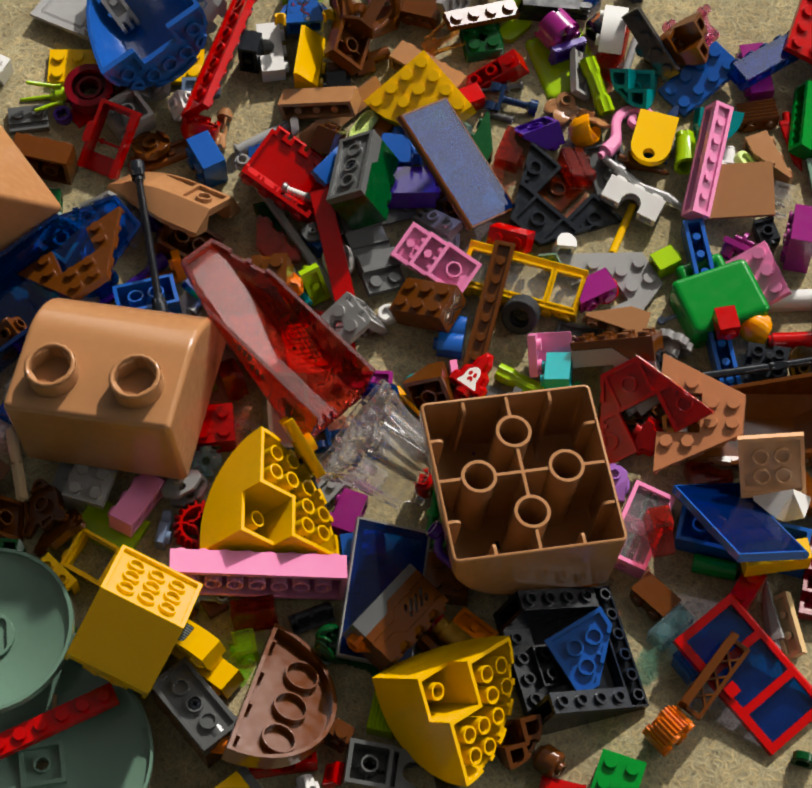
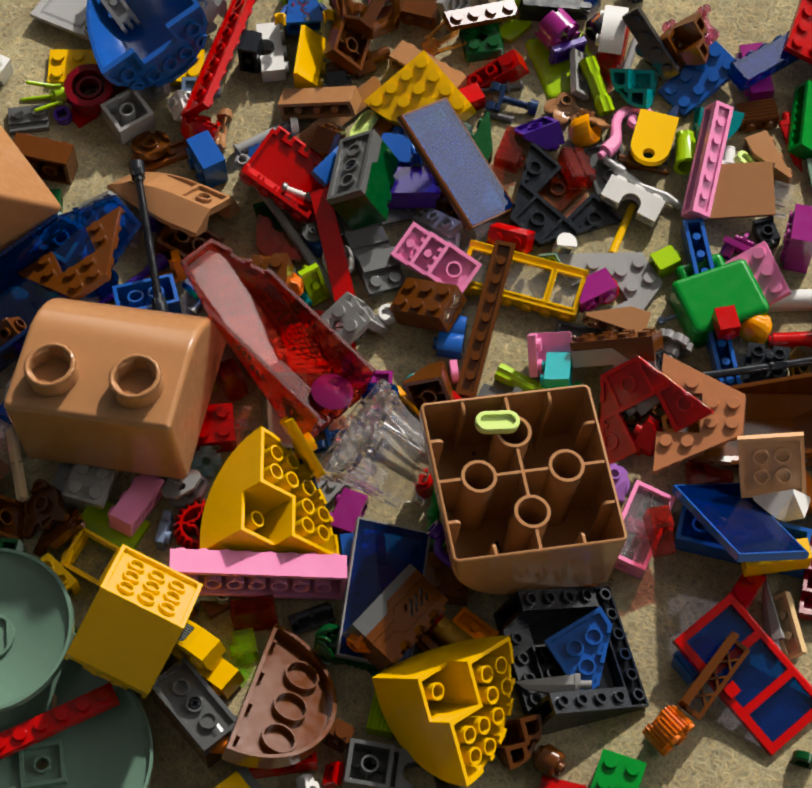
red piece [77,98,143,180] -> none
red rock [448,352,494,398] -> none
black tyre [501,294,541,335] -> none
reddish brown brick [629,571,681,625] -> none
clear light blue brick [646,604,694,654] -> none
green piece [691,553,738,581] -> none
none -> magenta dish [311,374,353,410]
none -> yellowish green tile [475,410,520,434]
none -> light grey bar [515,673,592,693]

